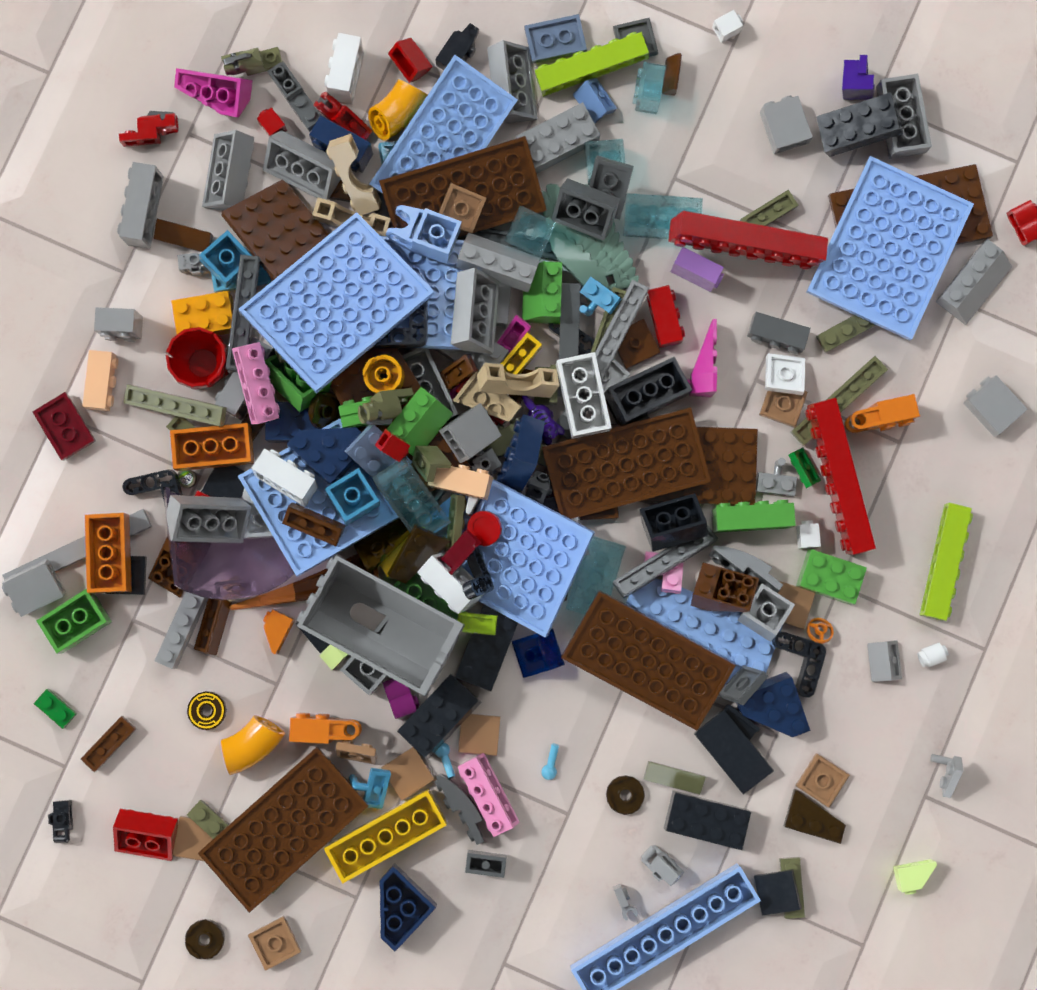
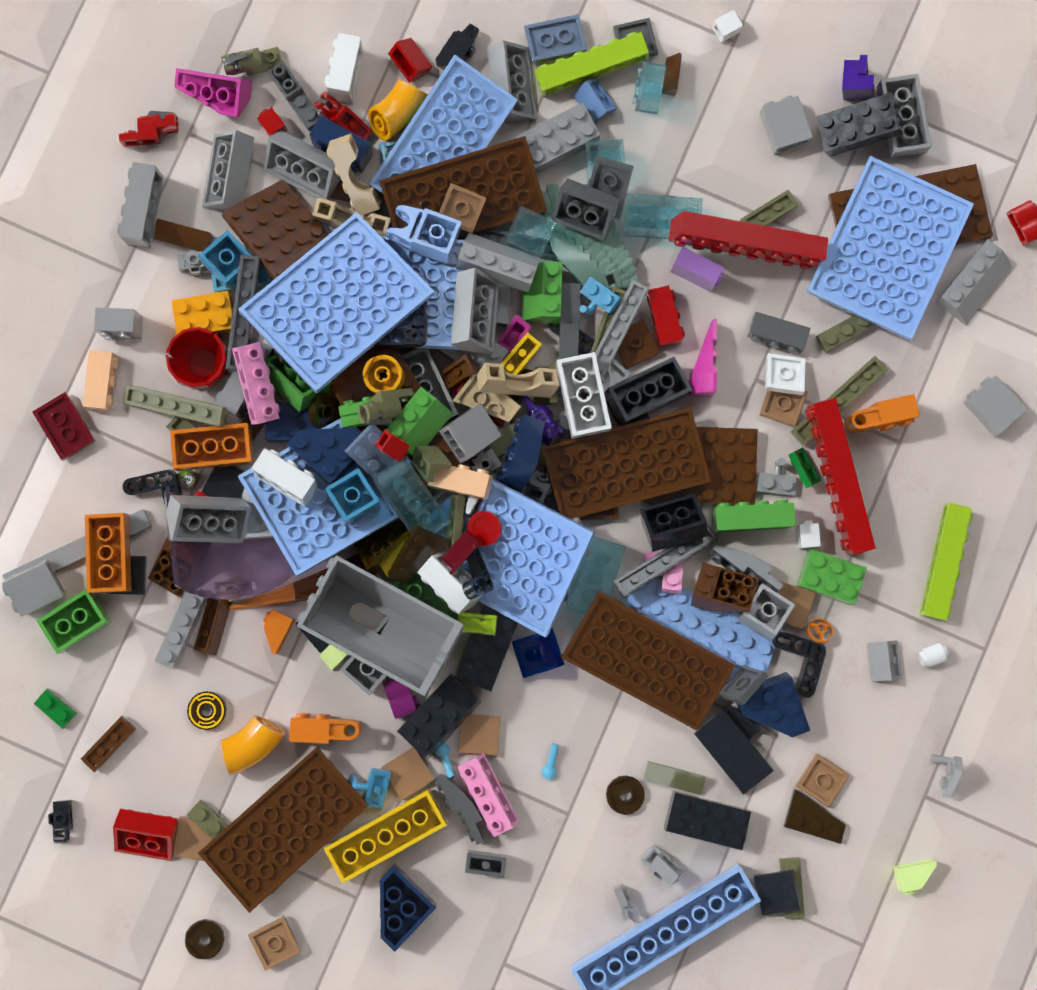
reddish brown slope [282,502,346,546] -> none
medium nougat plate [336,740,377,765] -> none

